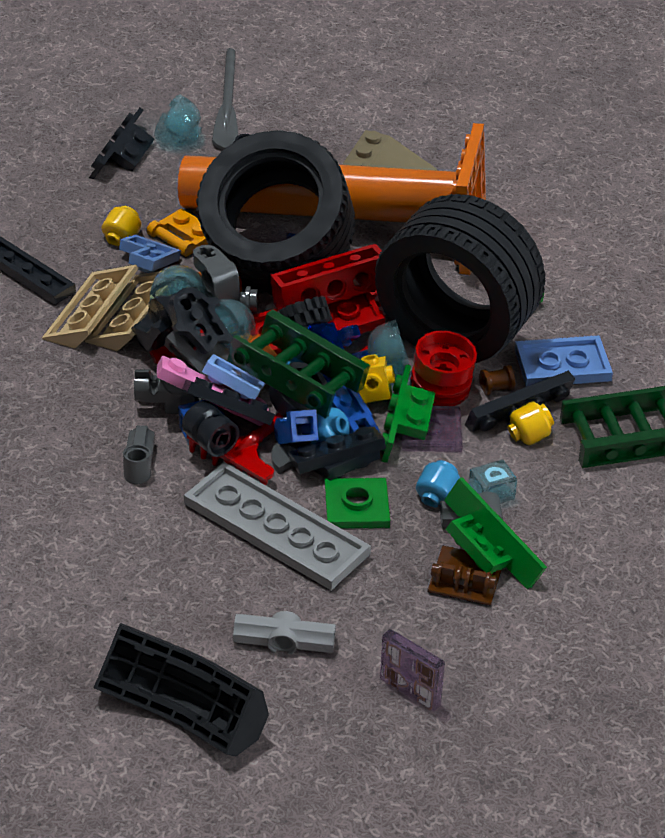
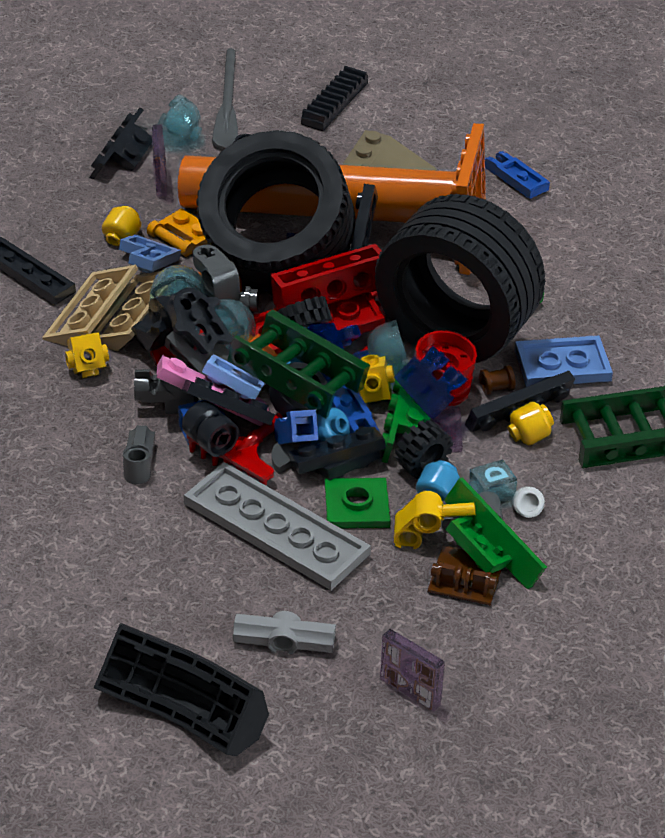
none -> yellow brick [65,332,109,378]
none -> clear purple tile [152,124,167,196]
none -> black gear [301,66,368,131]
none -> black plate [350,184,378,251]
none -> clear blue plate [394,346,468,419]
none -> yellow beam [394,491,476,549]
none -> black tyre [395,420,453,479]
none -> blue hinge [485,151,550,199]
none -> white tile [512,487,545,518]

